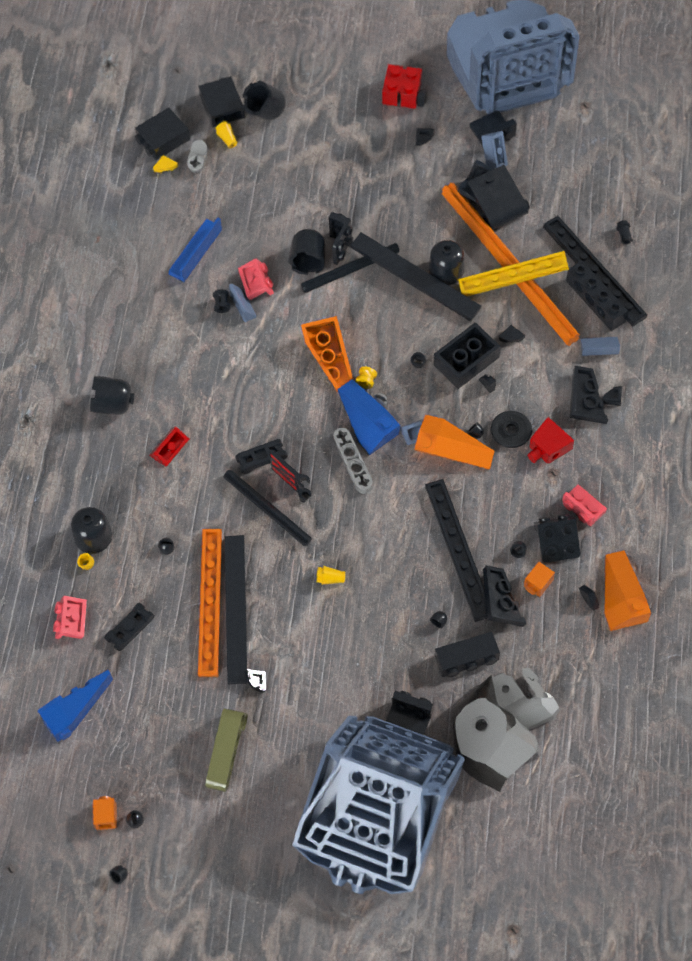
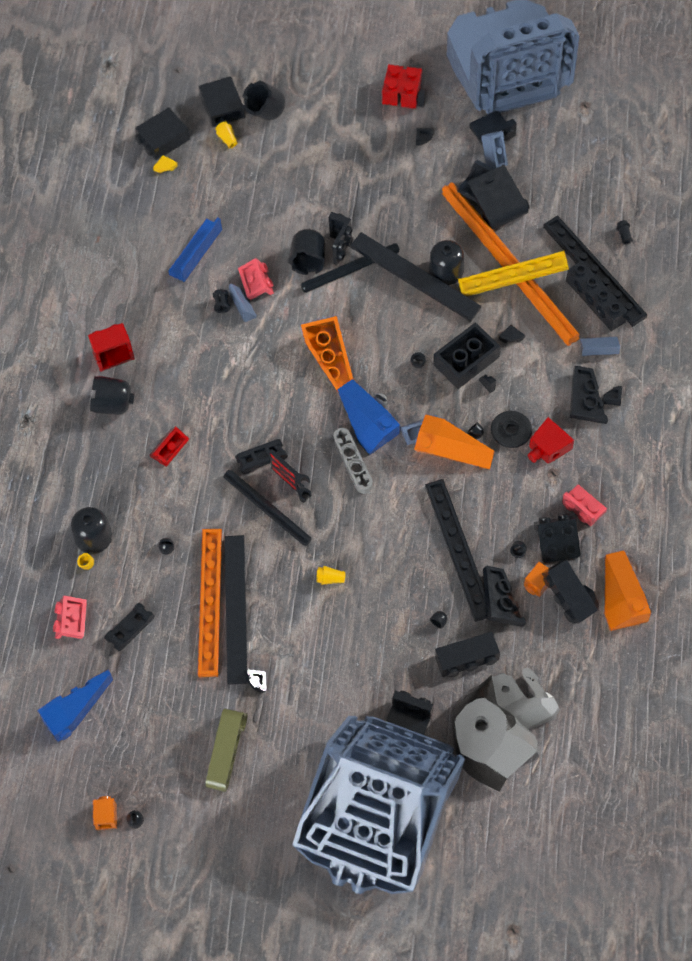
black hinge [109,865,128,884] -> none
light grey piece [188,140,208,173] -> none
yellow wheel [355,366,377,389] -> none
none -> red piece [88,323,135,372]
none -> black brick [542,559,598,624]

